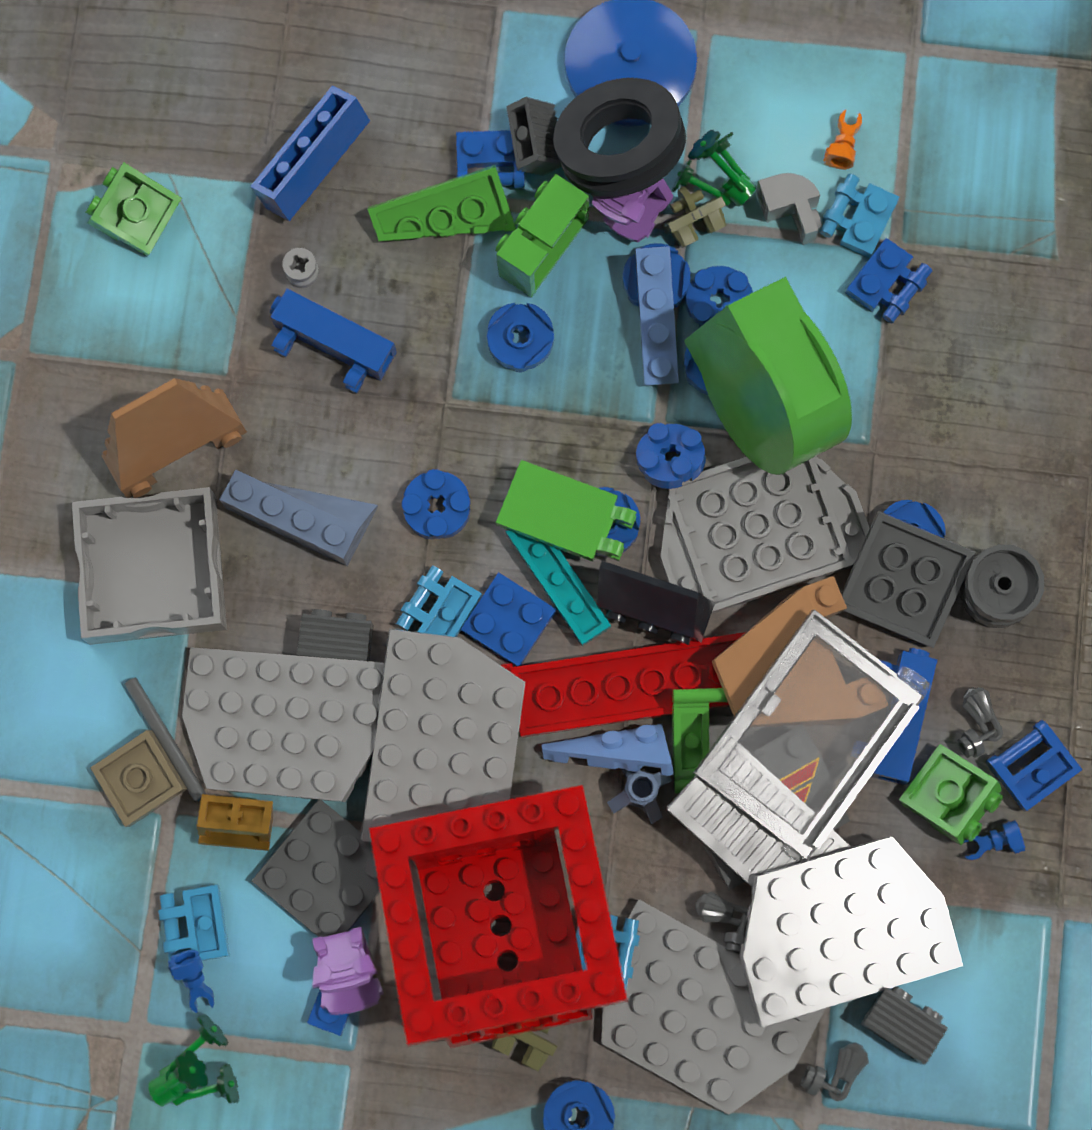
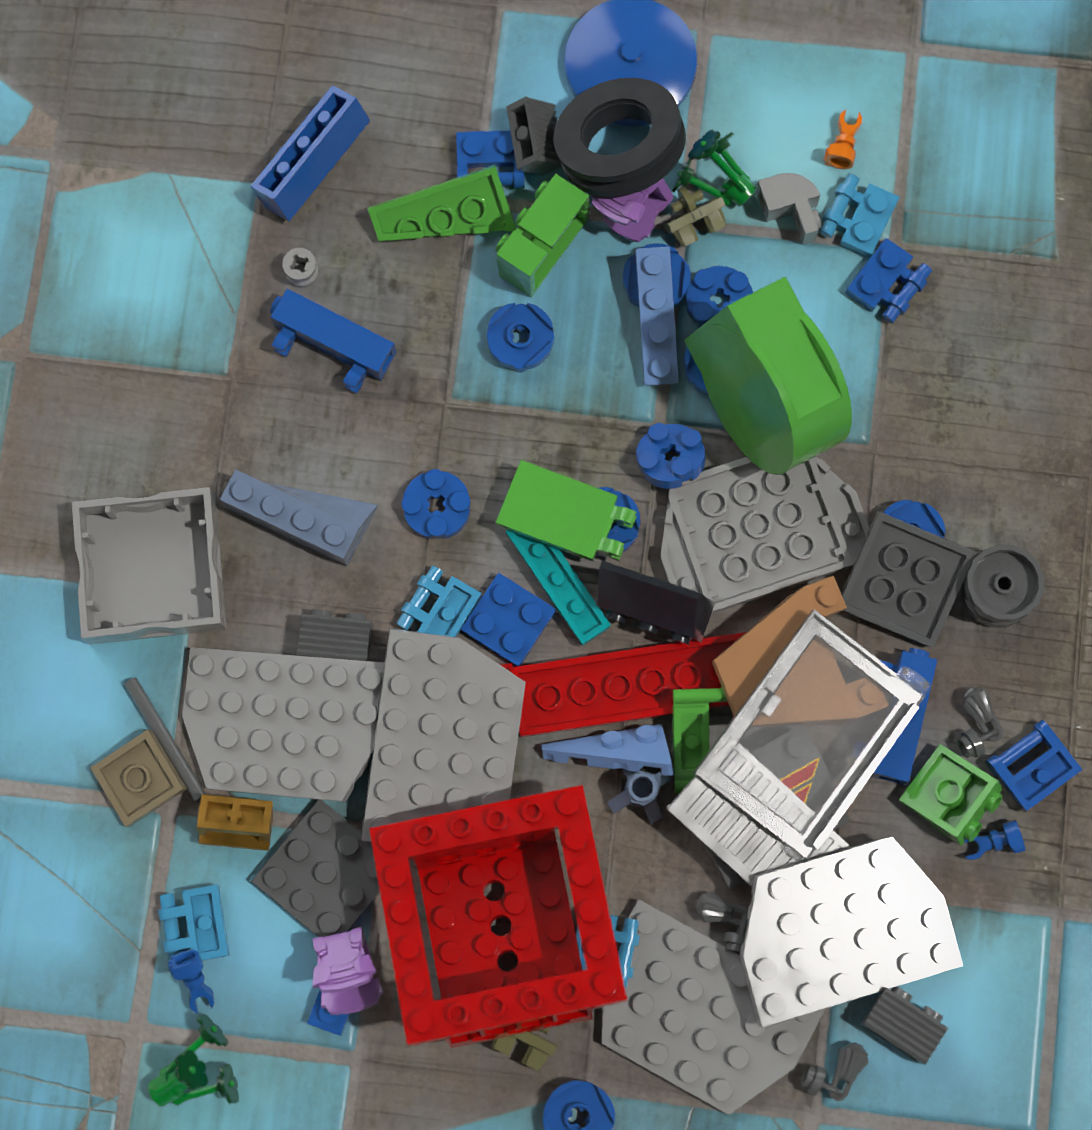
bright green plate [86,162,182,256] -> none
medium nougat wedge [102,378,247,498] -> none

